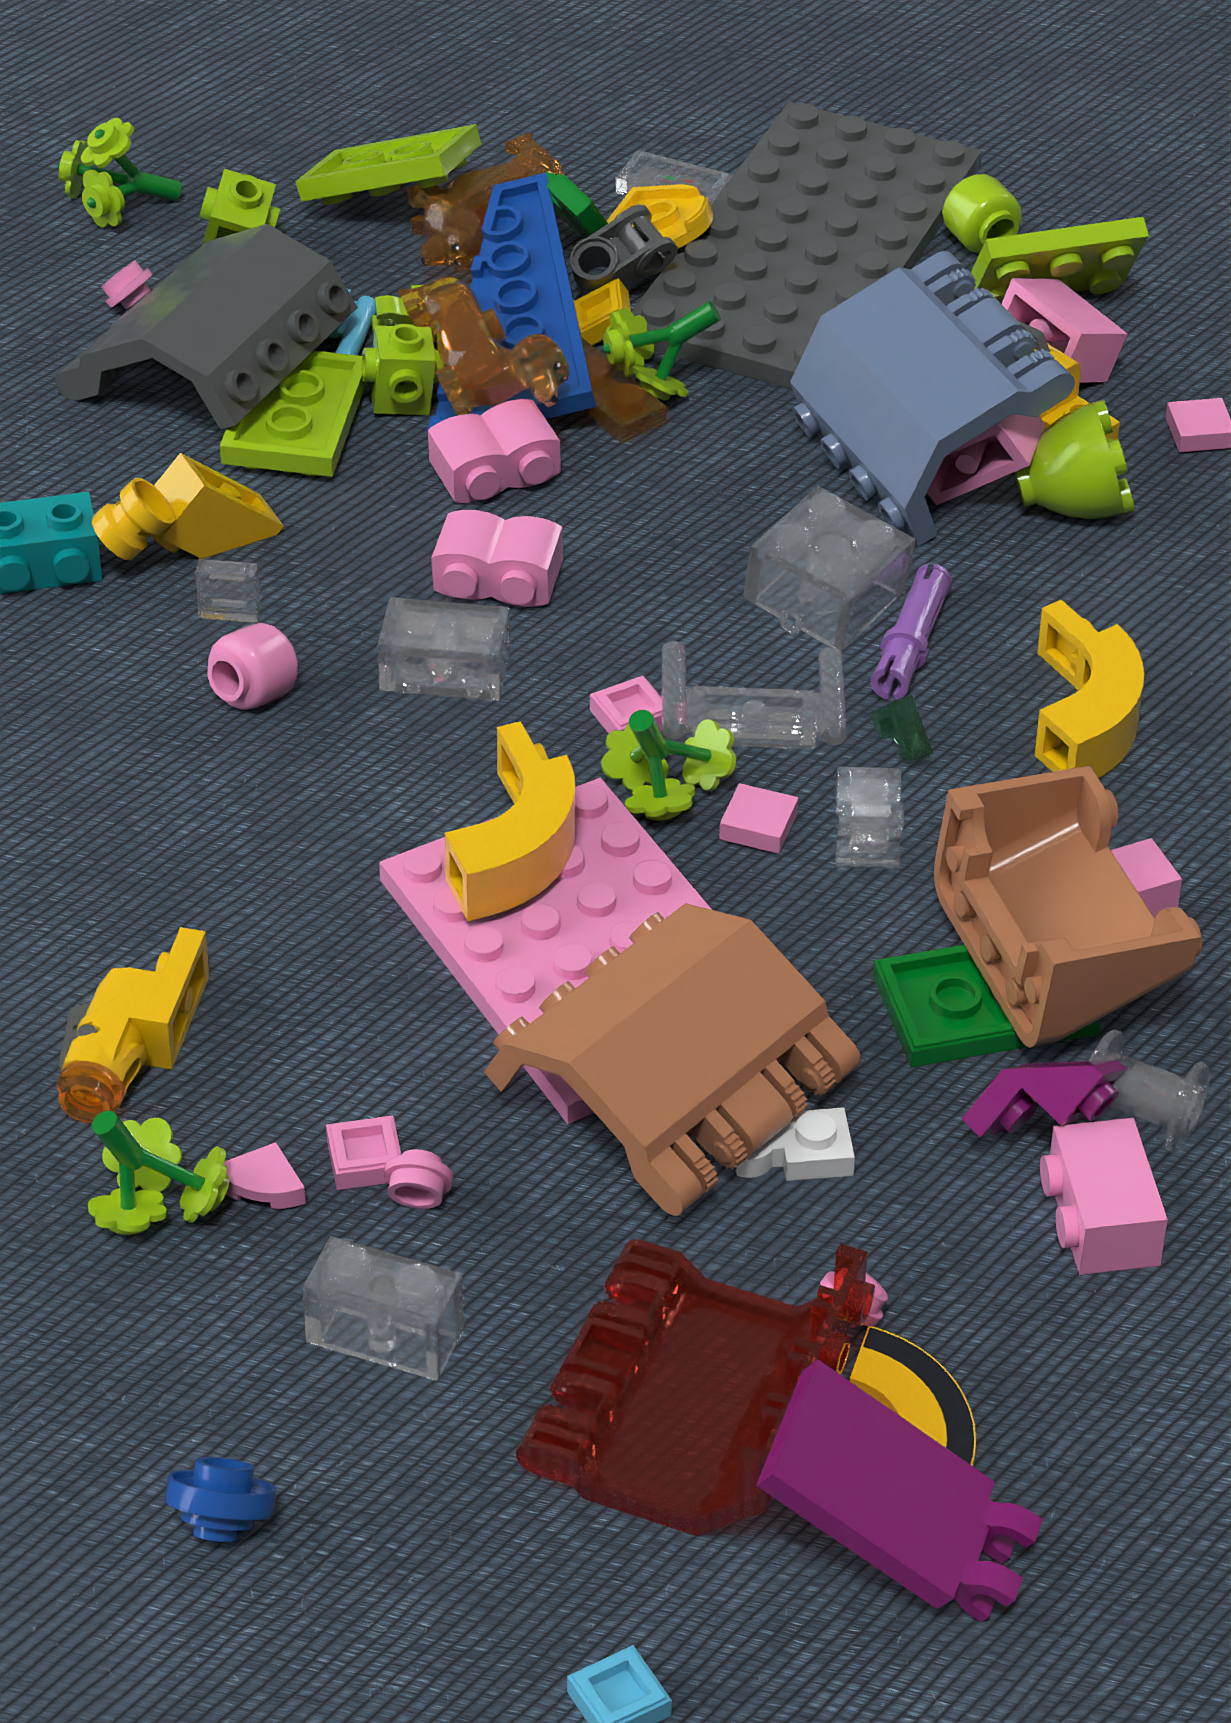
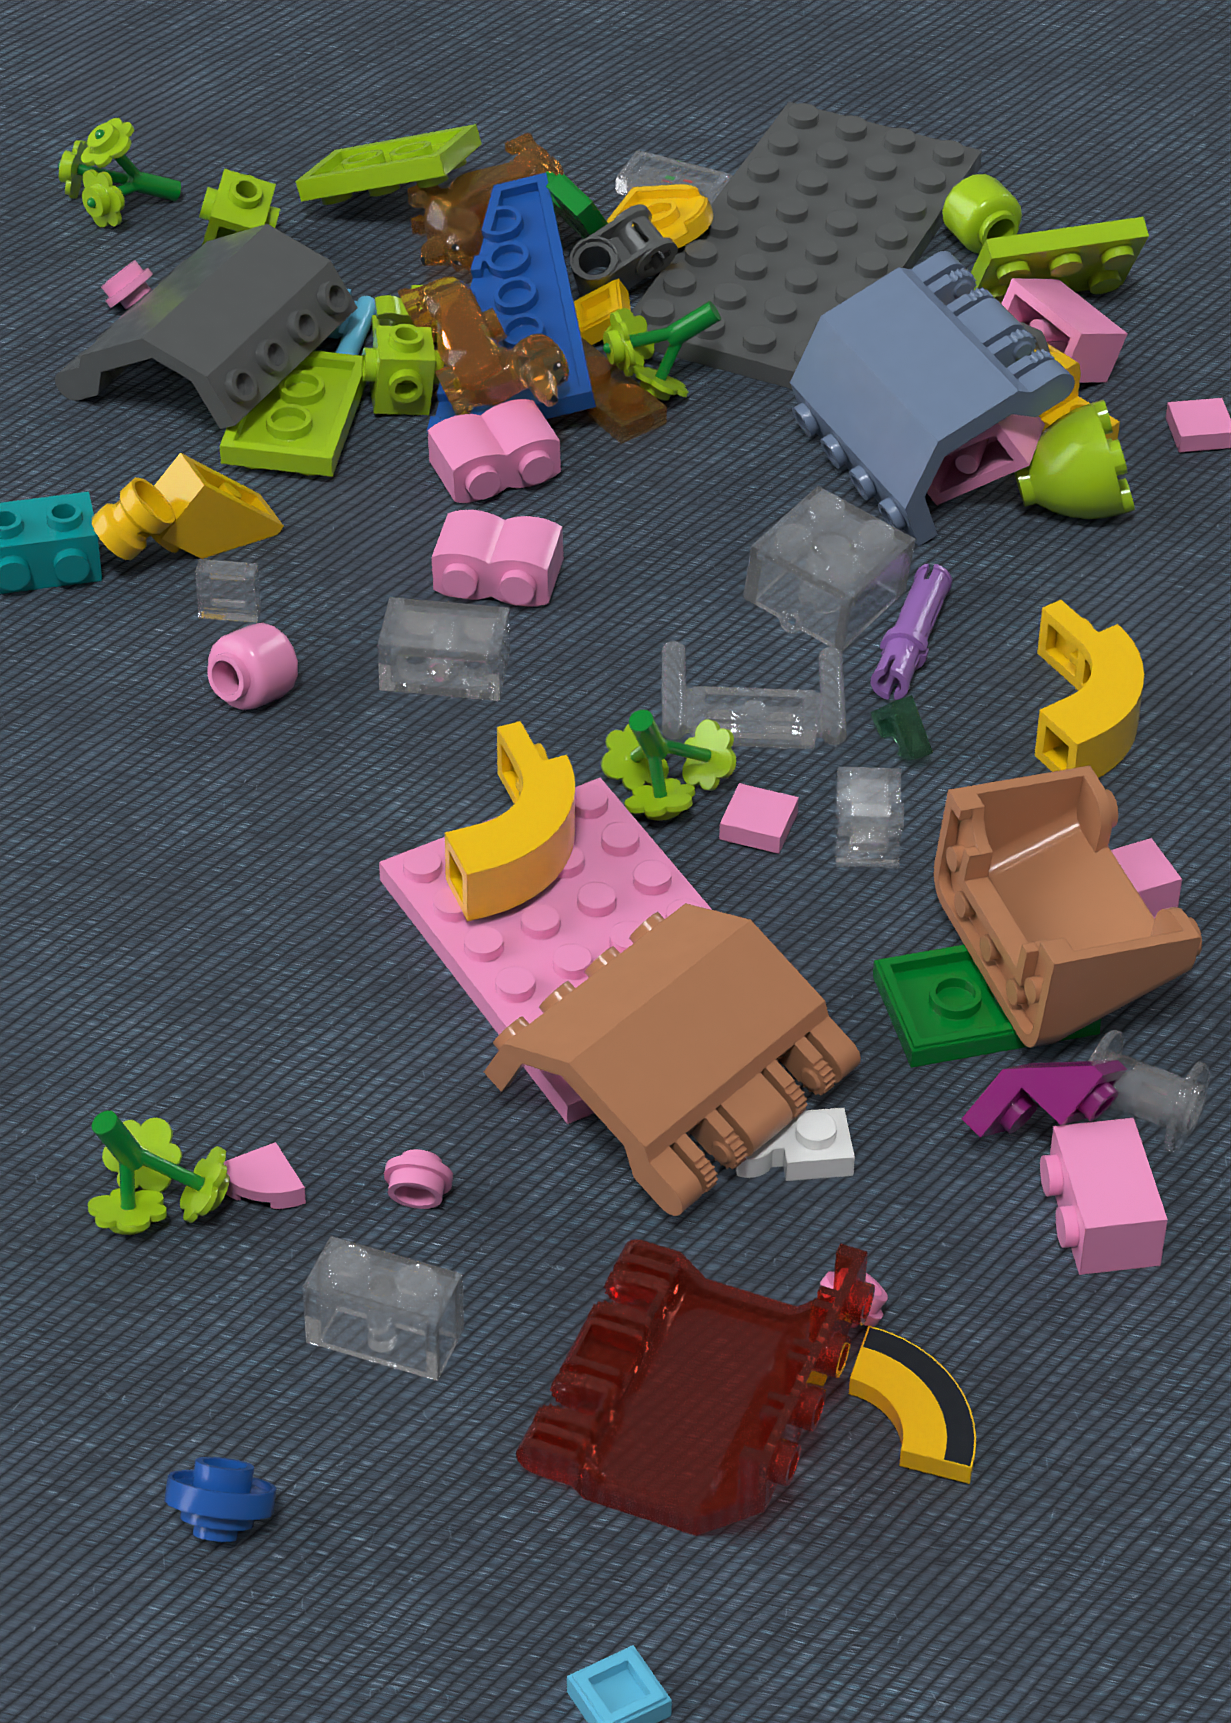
yellow plate [57,927,209,1123] -> none
bright pink tile [326,1115,402,1190] -> none
bright pink tile [590,676,673,733] -> none
magenta tile [756,1360,1043,1622] -> none

